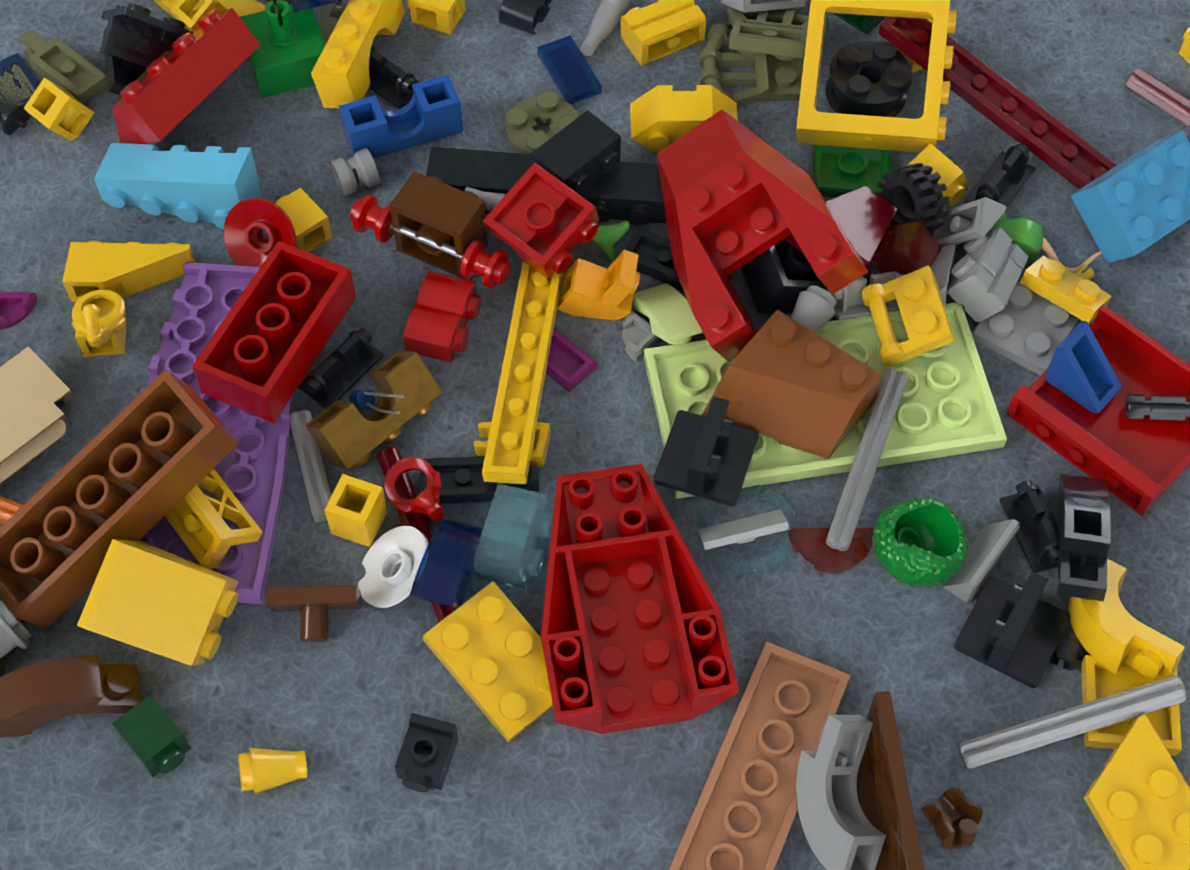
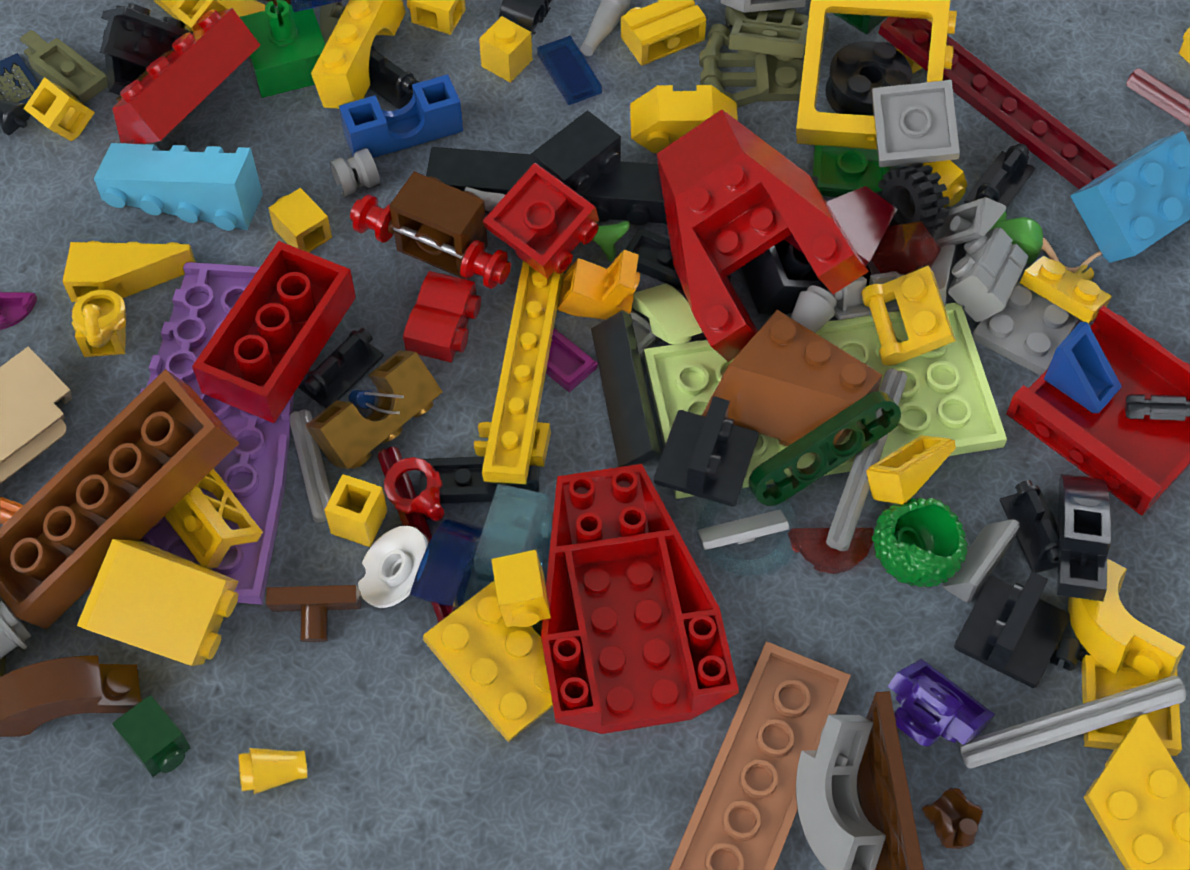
red dish [223,198,296,267] -> none
black brick [395,713,459,793] -> none
olive plate [506,91,579,154] -> none
none -> yellow brick [479,16,533,83]
none -> yellow brick [491,550,551,627]
none -> black tile [591,310,661,467]
none -> dark green beam [748,391,901,506]
none -> yellow slope [866,435,956,505]
none -> light grey plate [872,80,960,167]
none -> dark purple plate [887,659,995,747]

